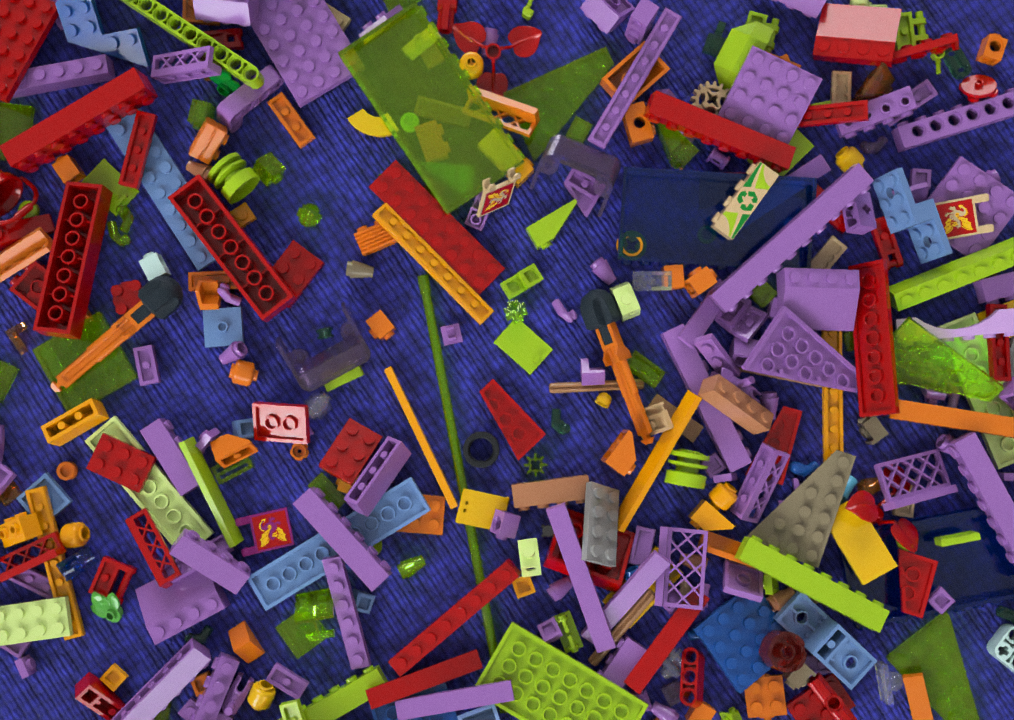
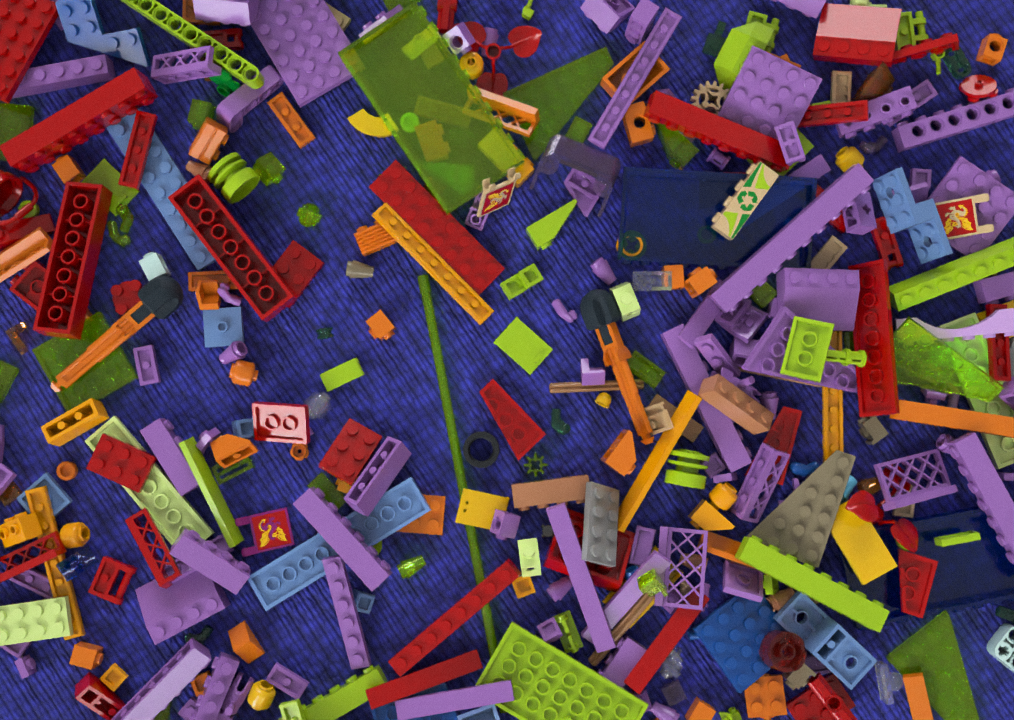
bright green plate [90,591,123,623] -> none
light orange plate [230,202,257,228] -> none
clear neon green plate [275,604,330,659] -> none
clear purple windscreen [276,302,371,392] -> none
clear neon green plate [294,588,335,642] -> none
light orange tile [384,366,458,509] -> none
medium lavender tile [440,323,463,346] -> none
clear neon green gear [503,299,528,324] -> none
red beam [680,647,705,708] -> none
medium lavender tile [928,586,955,615] -> none
none -> orange brick [69,641,104,670]
none -> medium lavender brick [442,22,476,55]
none -> clear neon green panel [637,569,668,597]
none -> medium lavender hinge [774,121,806,166]
none -> lime plate [780,316,834,383]
none -> lime pin [826,348,867,367]

